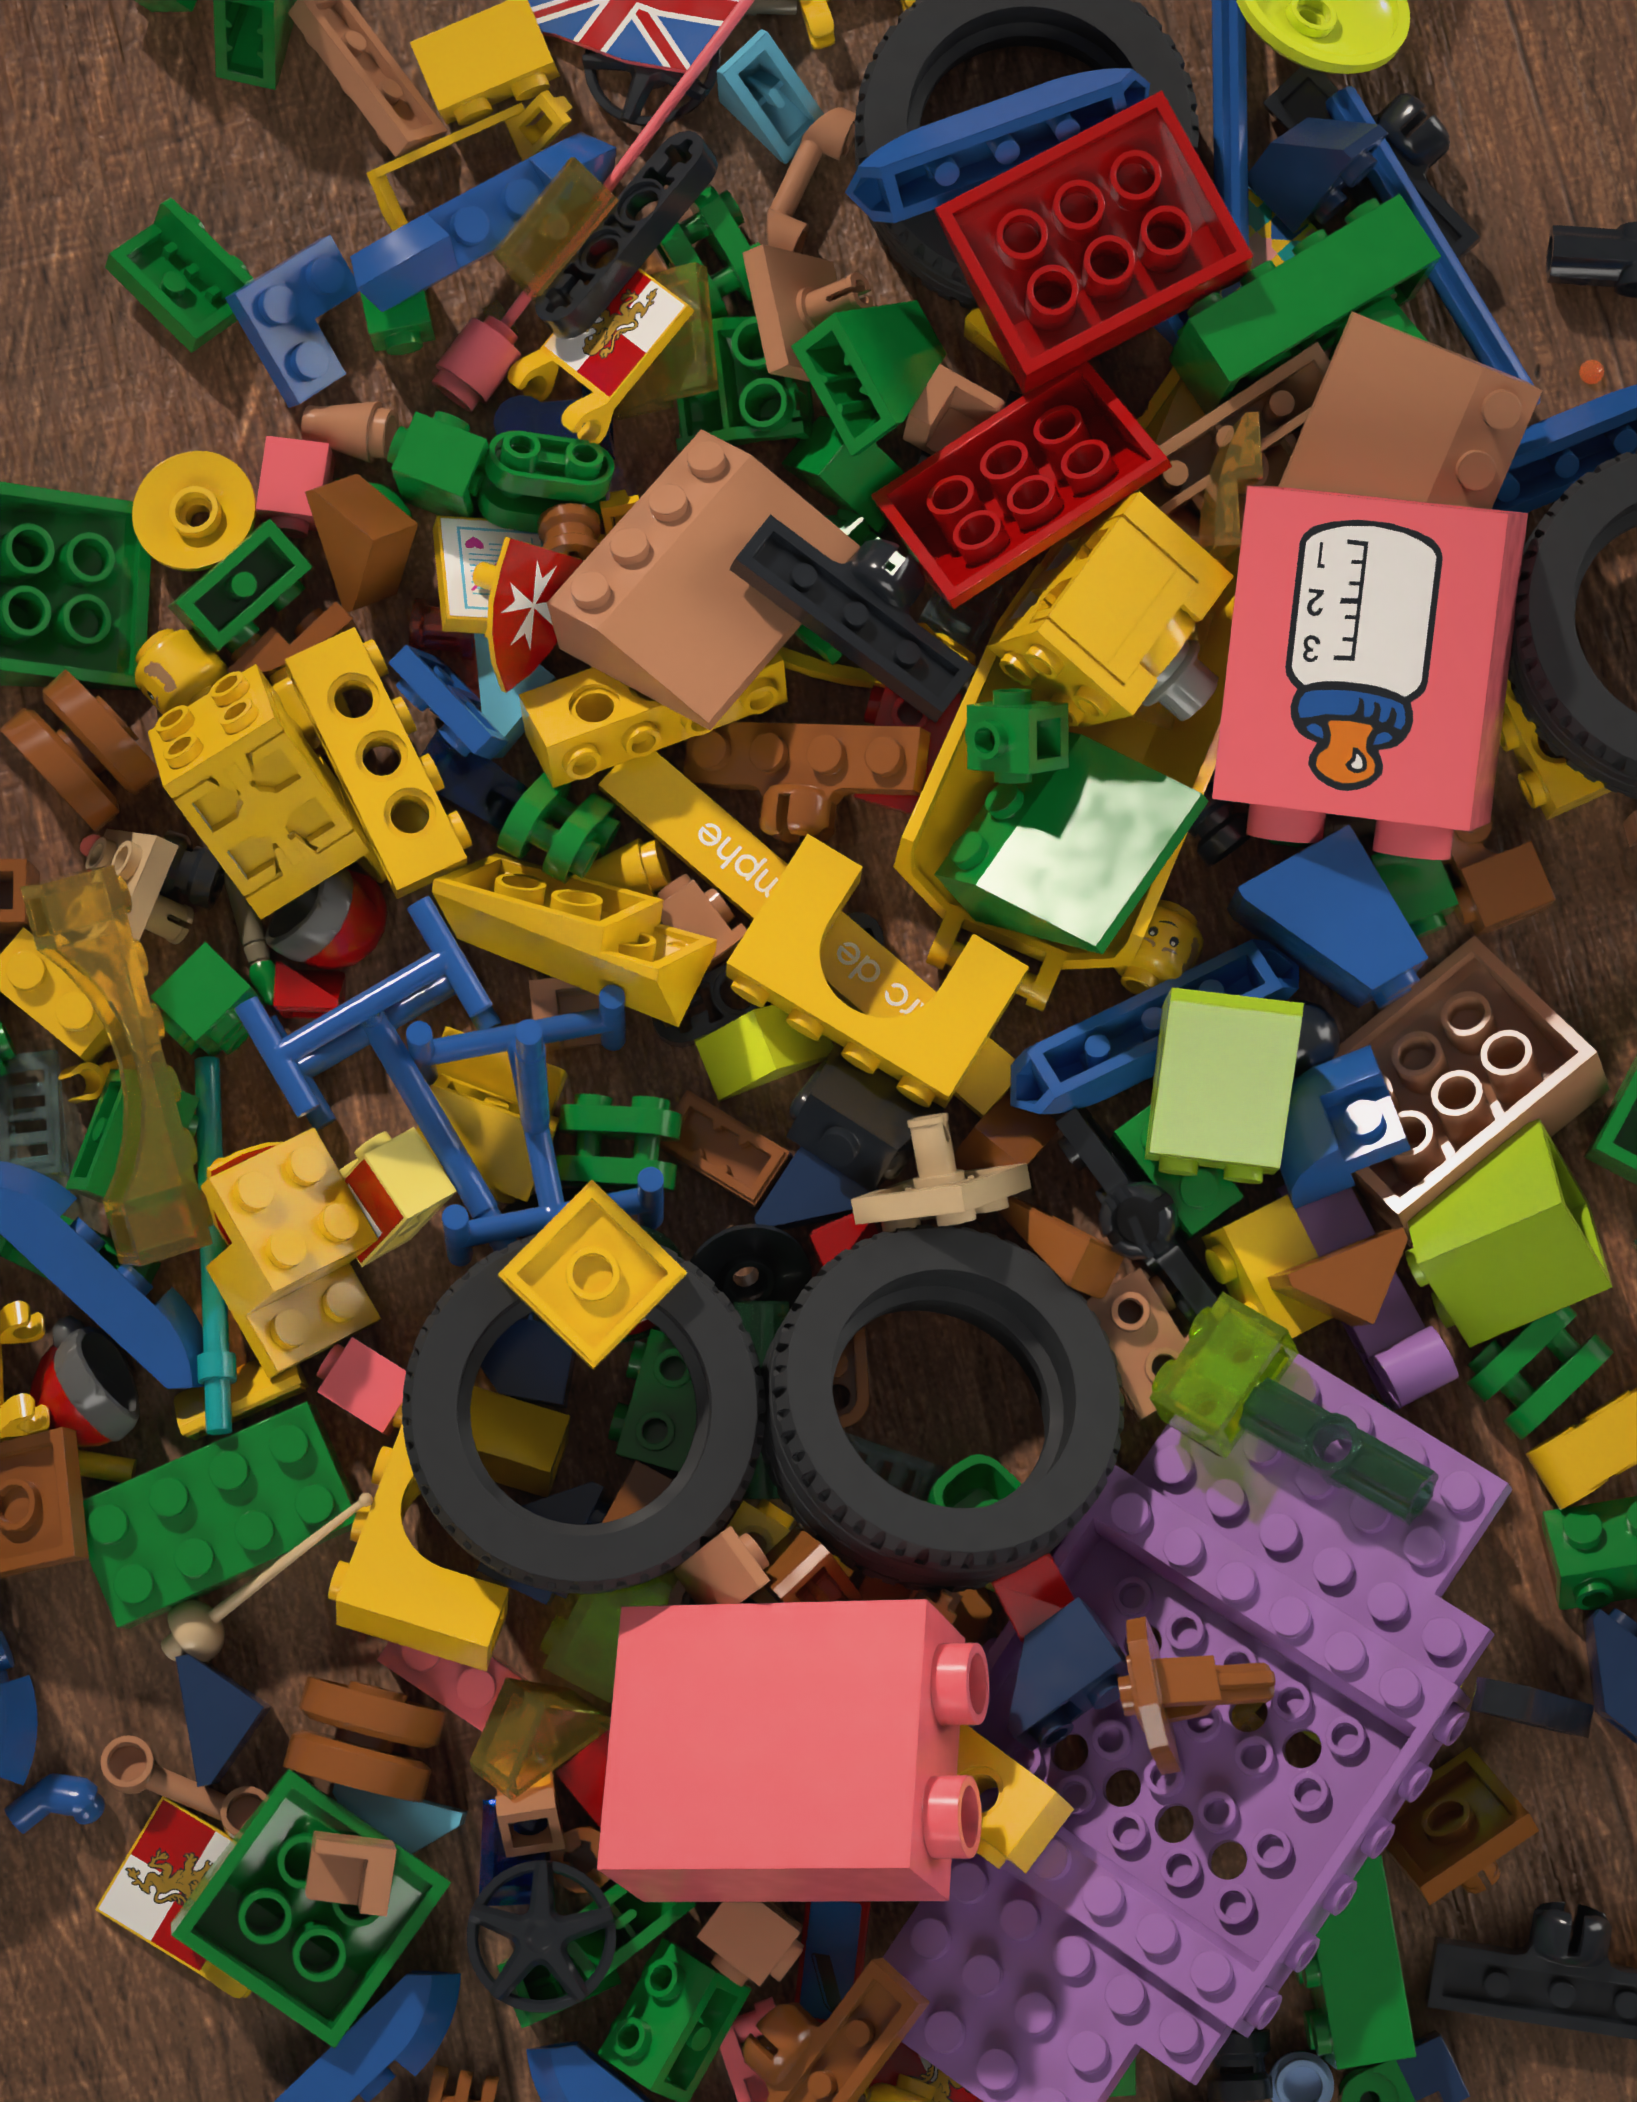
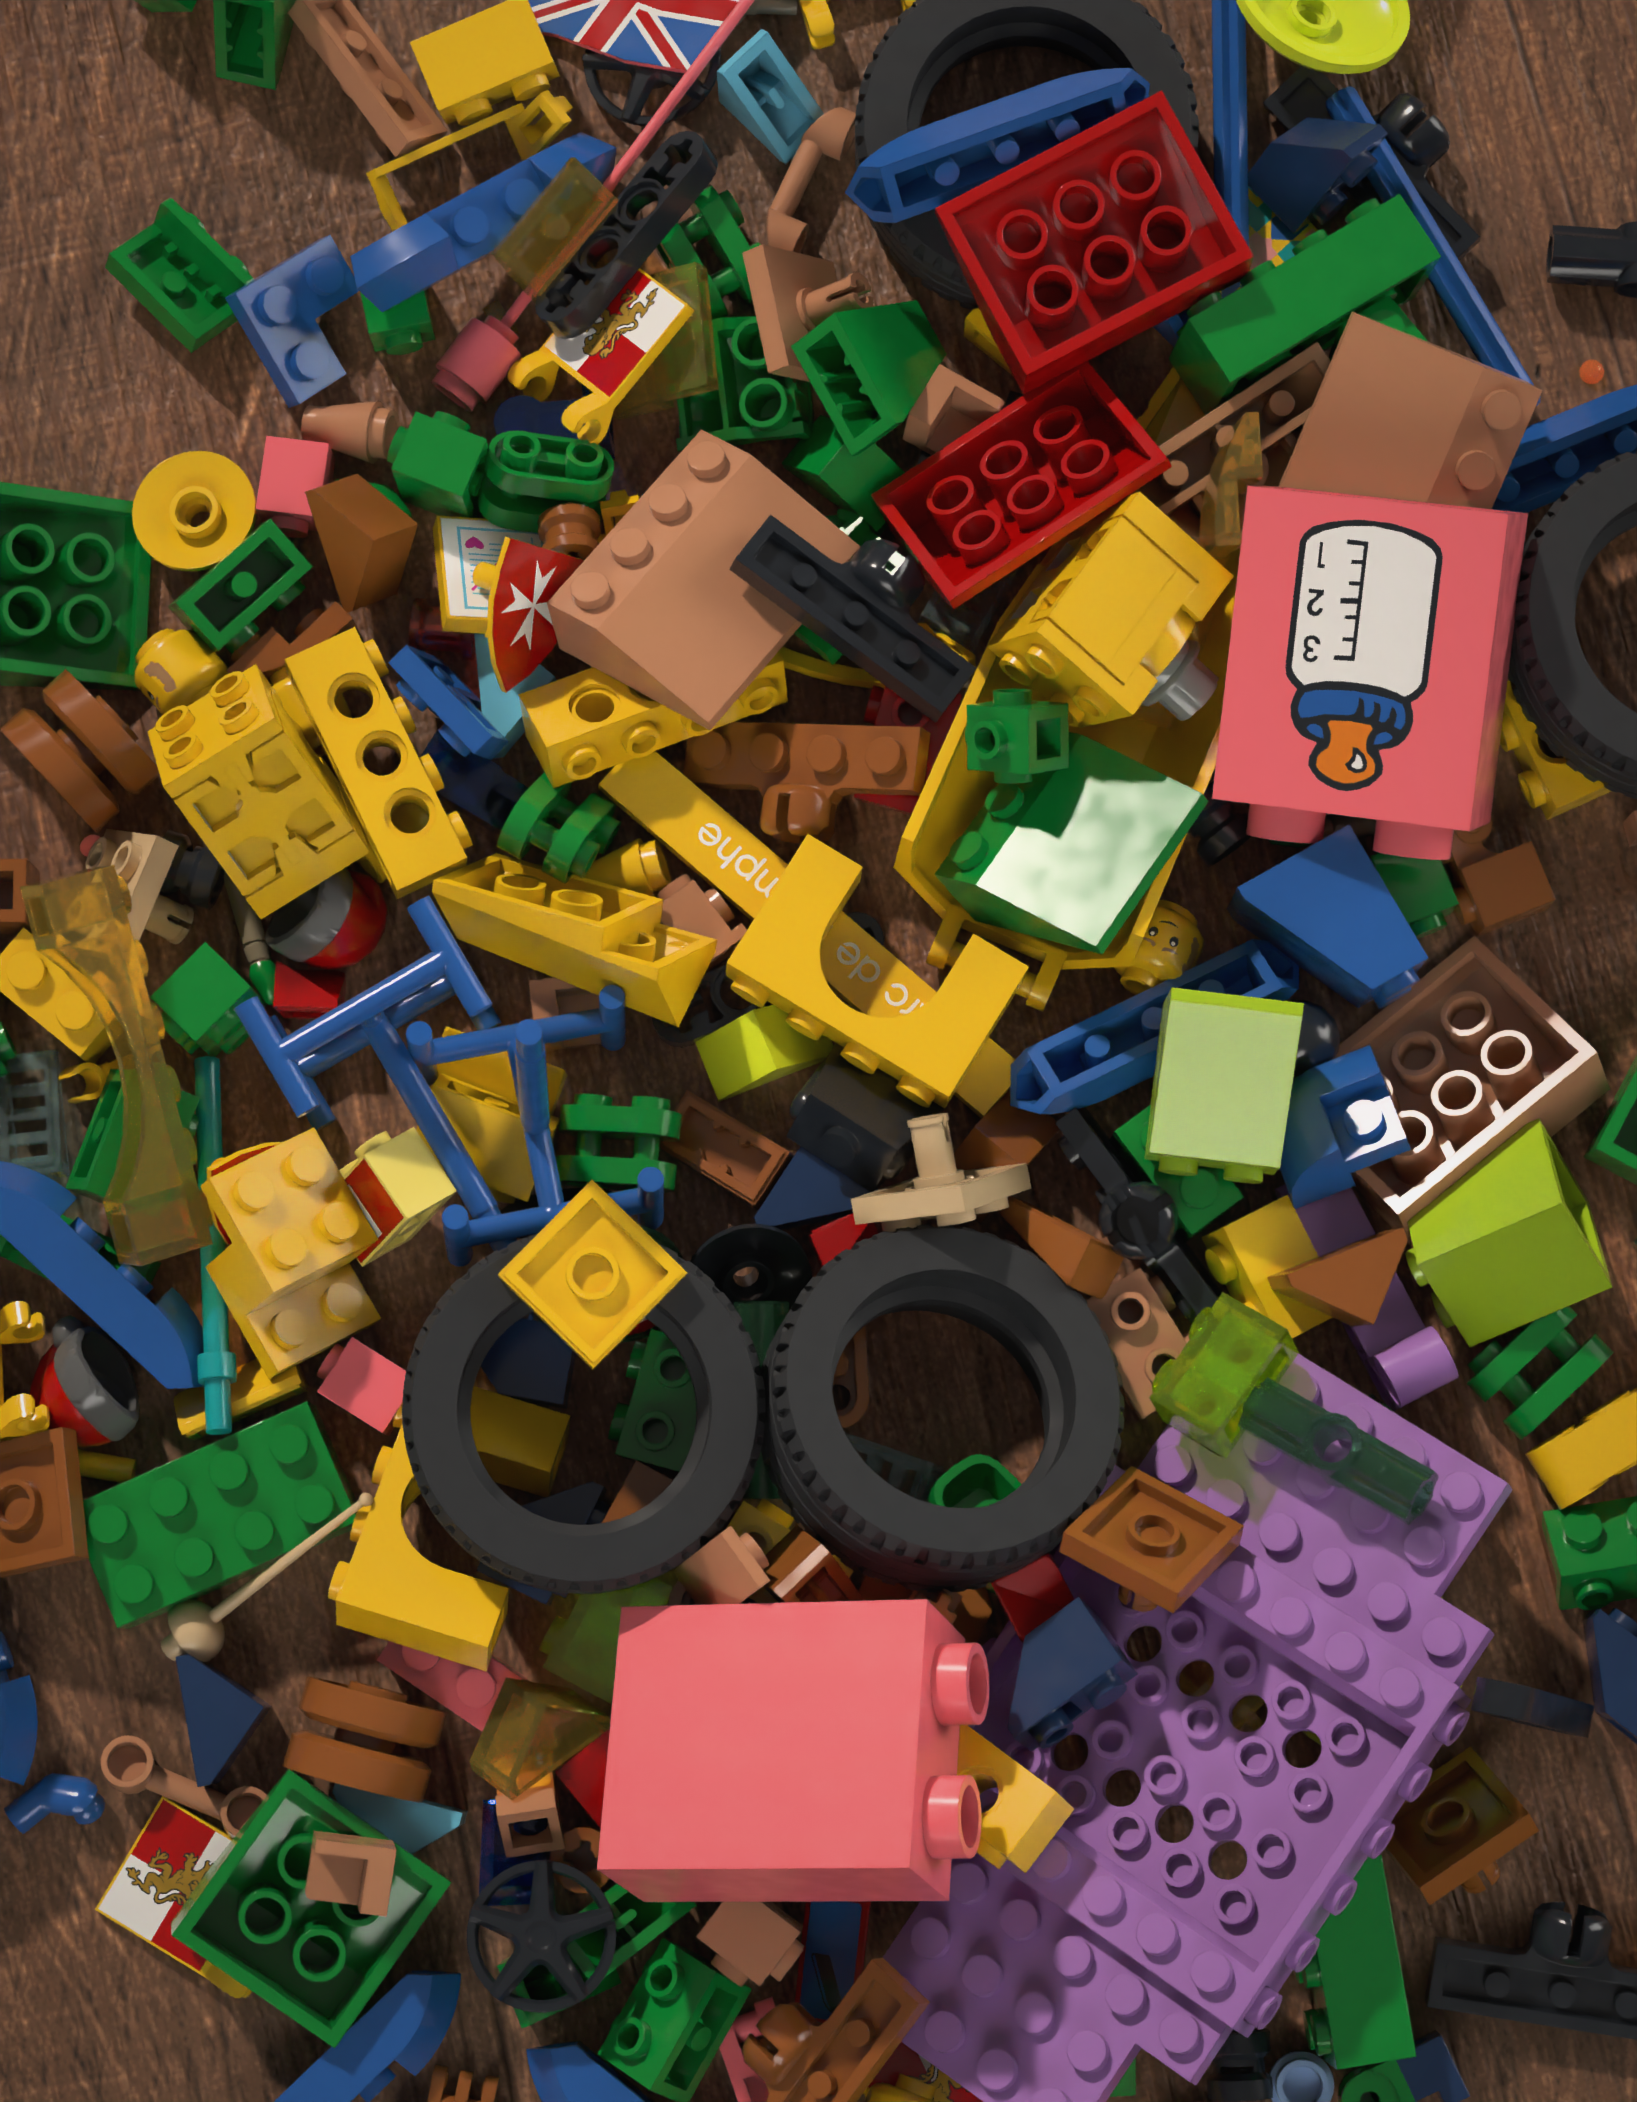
dark orange piece [1118,1616,1276,1775] -> none
none -> dark orange tile [1059,1466,1244,1613]

